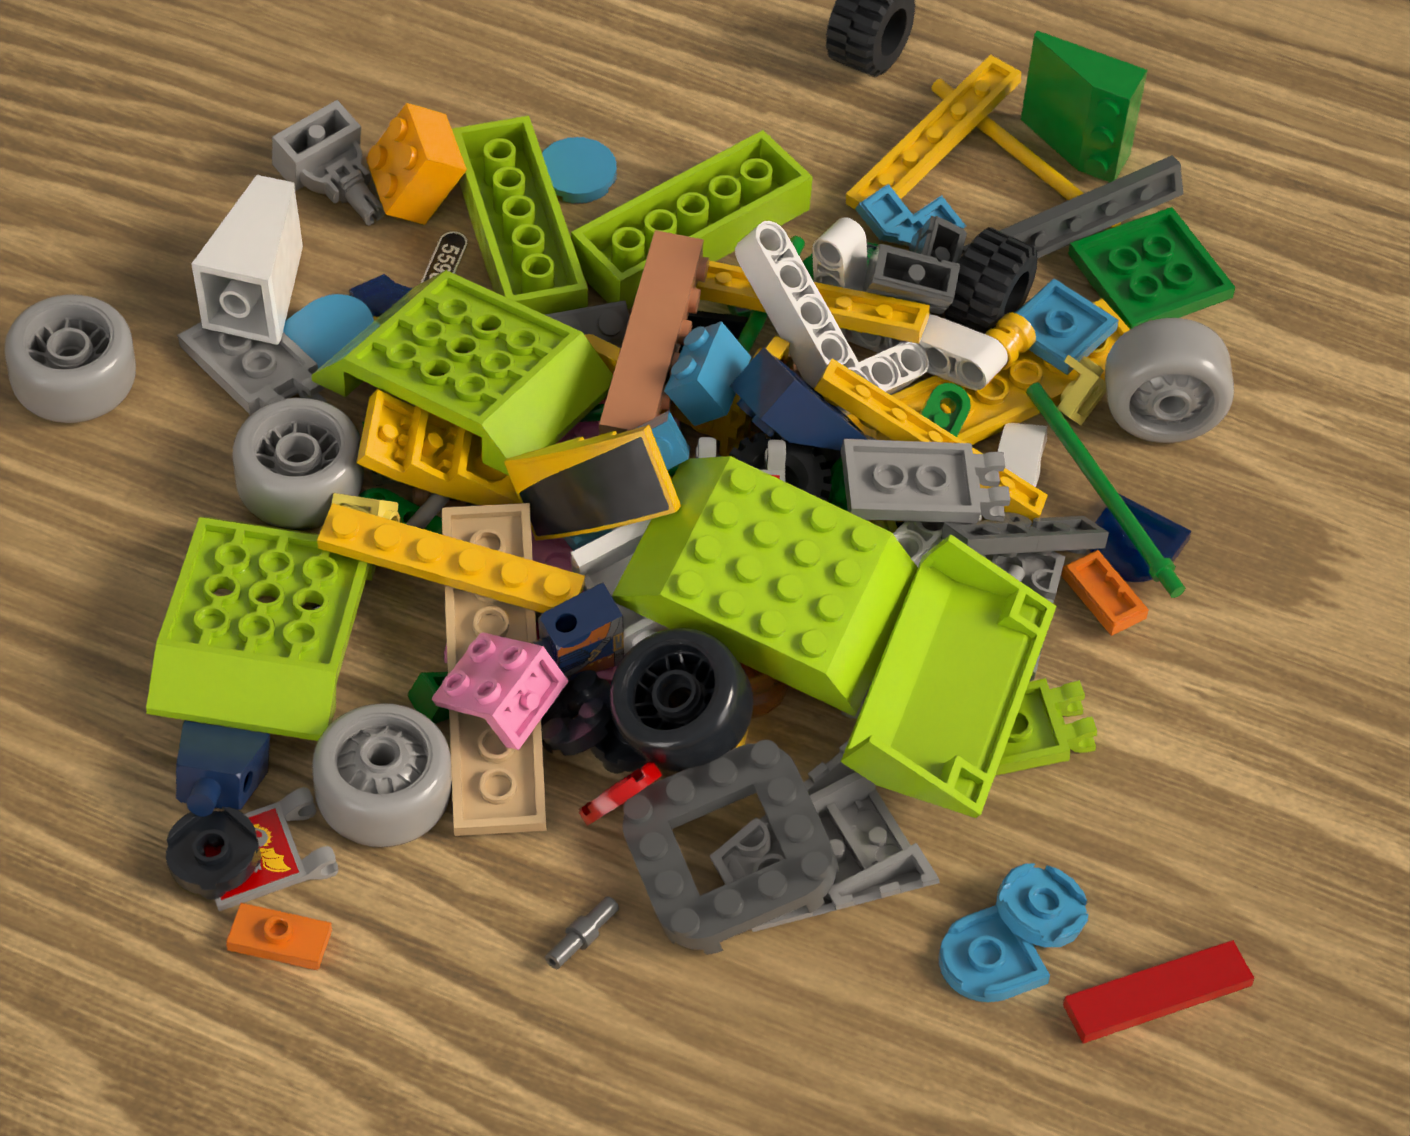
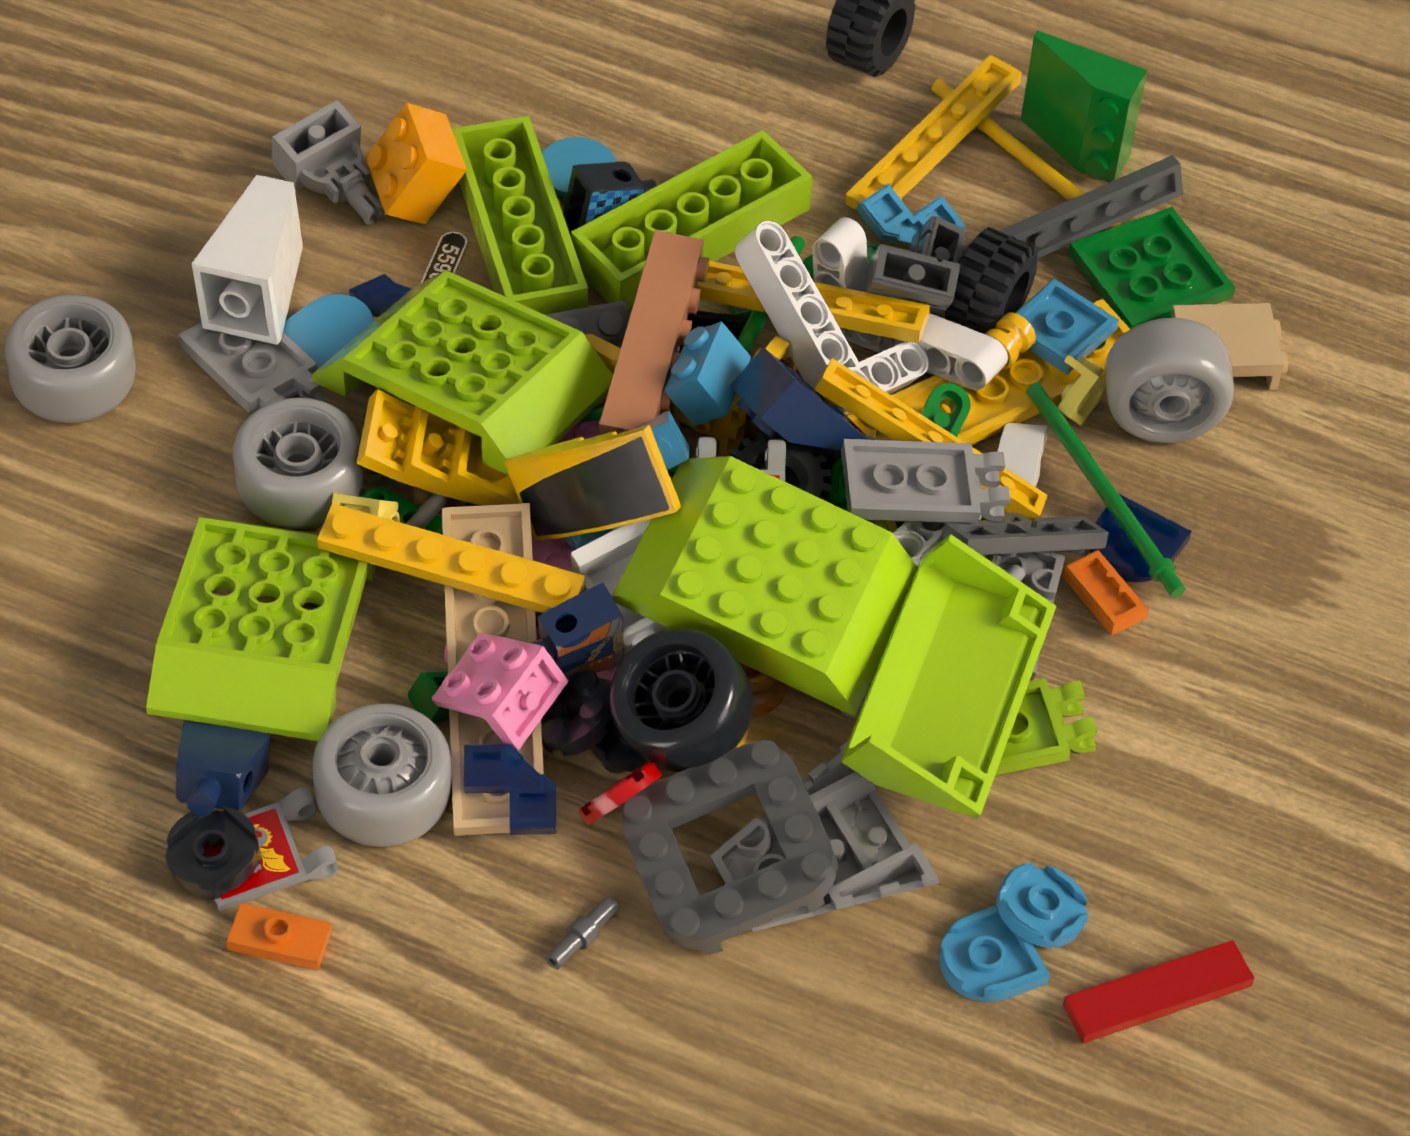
none -> clear blue tile [464,744,557,835]
none -> black torso [563,161,657,237]
none -> tan panel [1171,303,1288,390]

